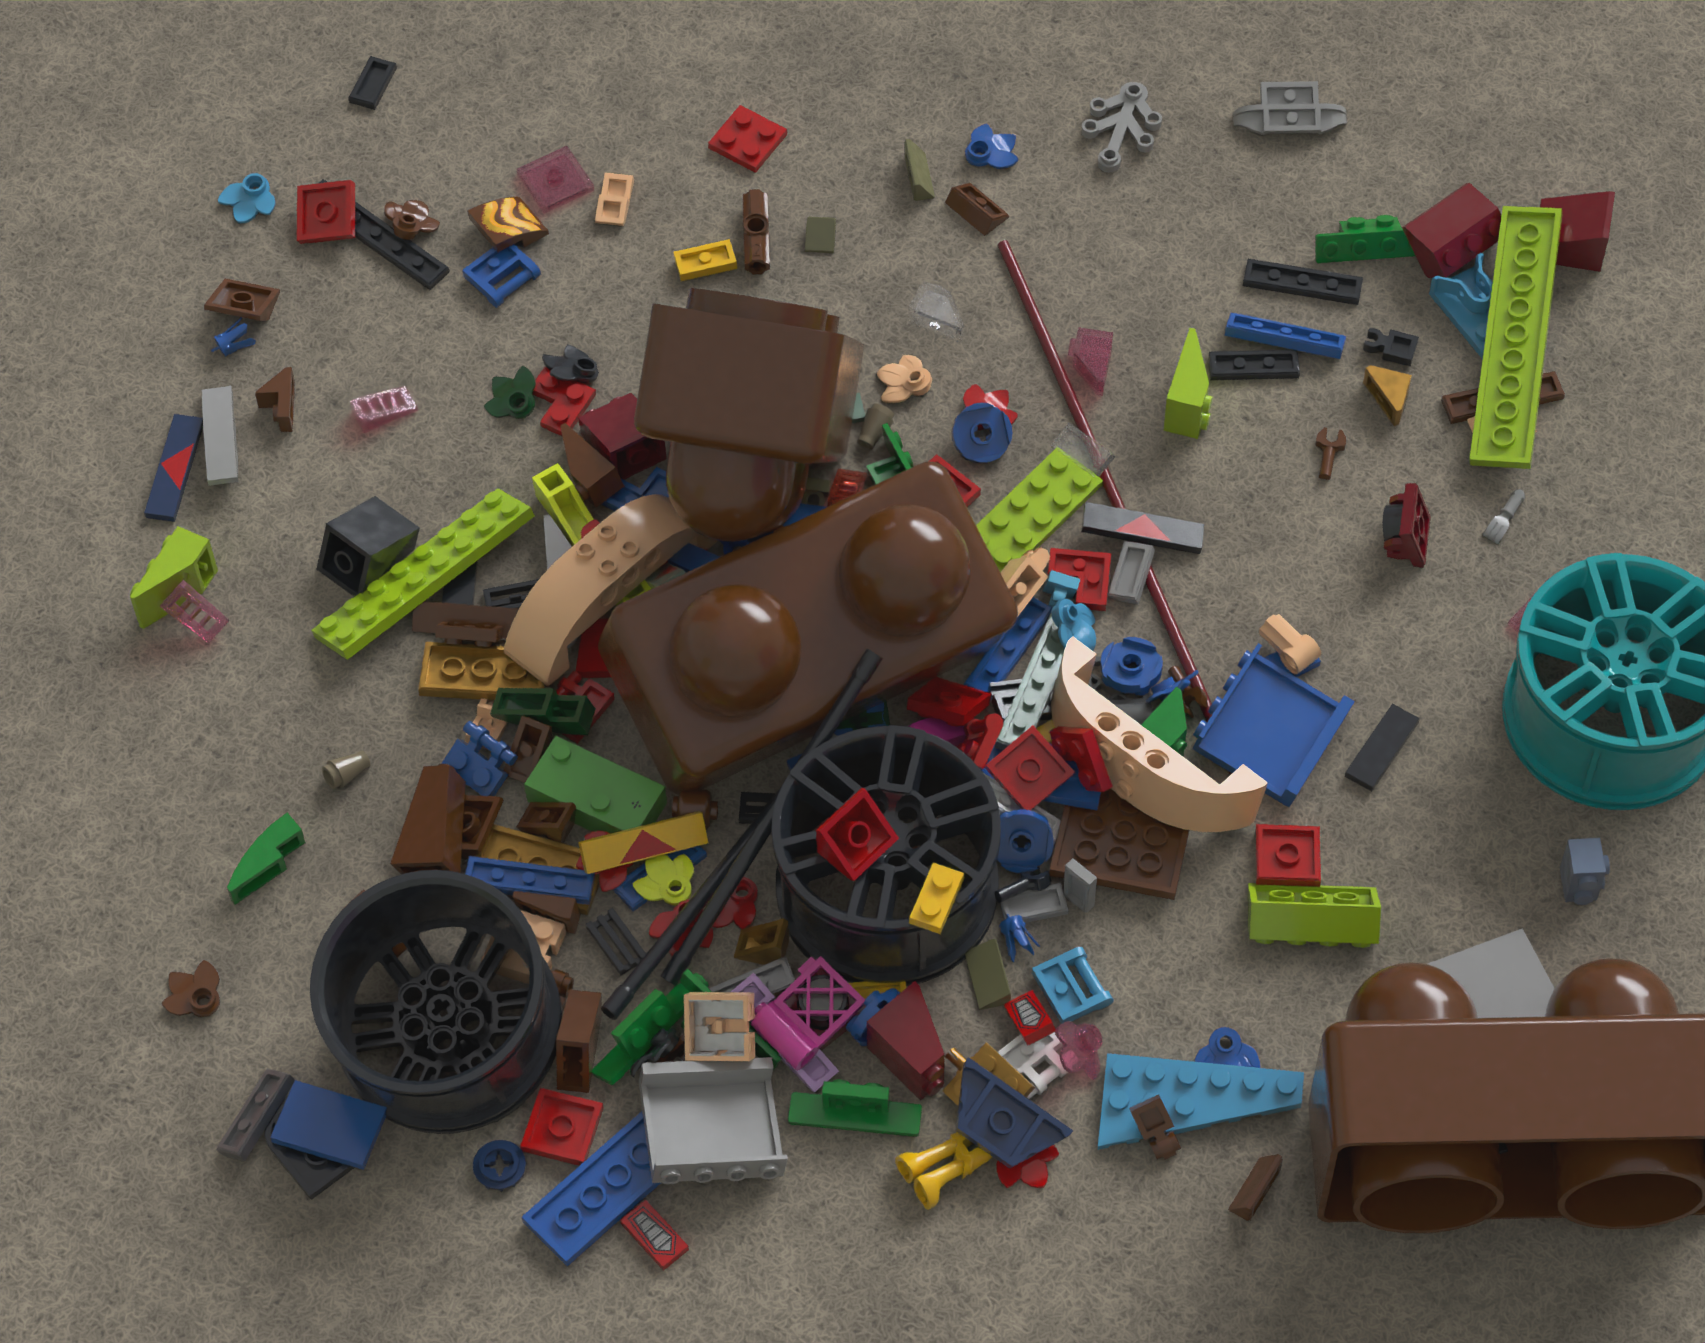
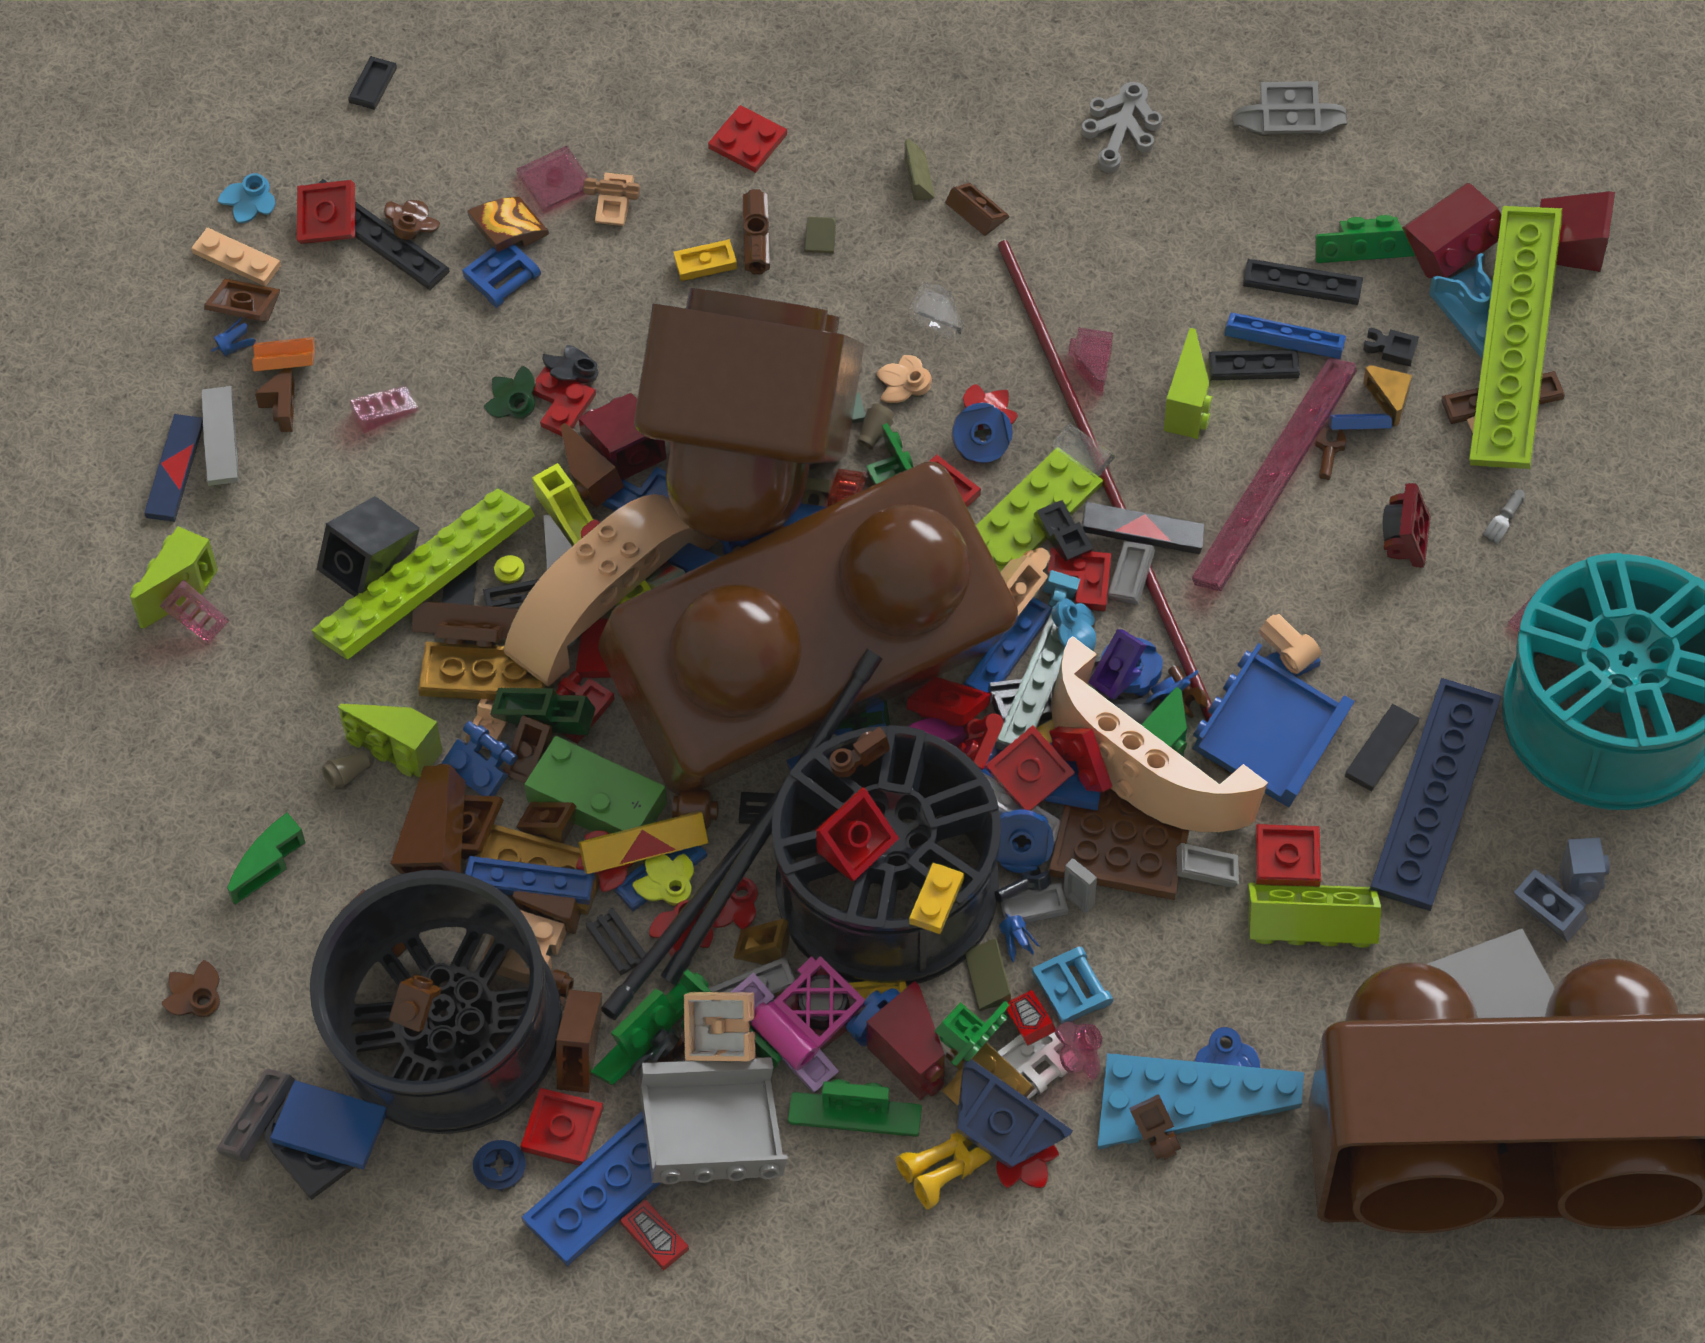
blue plate [965,123,1018,169] -> none
reddish brown slope [1228,1154,1283,1221] -> none
none -> light nougat plate [191,228,281,286]
none -> orange slope [252,337,315,372]
none -> lime slope [338,703,443,778]
none -> reddish brown bracket [389,975,441,1032]
none -> neon yellow plate [494,555,525,584]
none -> medium nougat axle [583,178,640,200]
none -> reddish brown plate [829,727,890,777]
none -> green bracket [935,1001,1009,1067]
none -> black slope [1034,500,1093,561]
none -> dark purple slope [1088,629,1147,699]
none -> light grey tile [1176,843,1239,887]
none -> clear pink plate [1192,358,1357,591]
none -> blue tile [1328,413,1392,430]
none -> dark blue plate [1369,678,1501,911]
none -> sand blue brick [1514,869,1588,943]

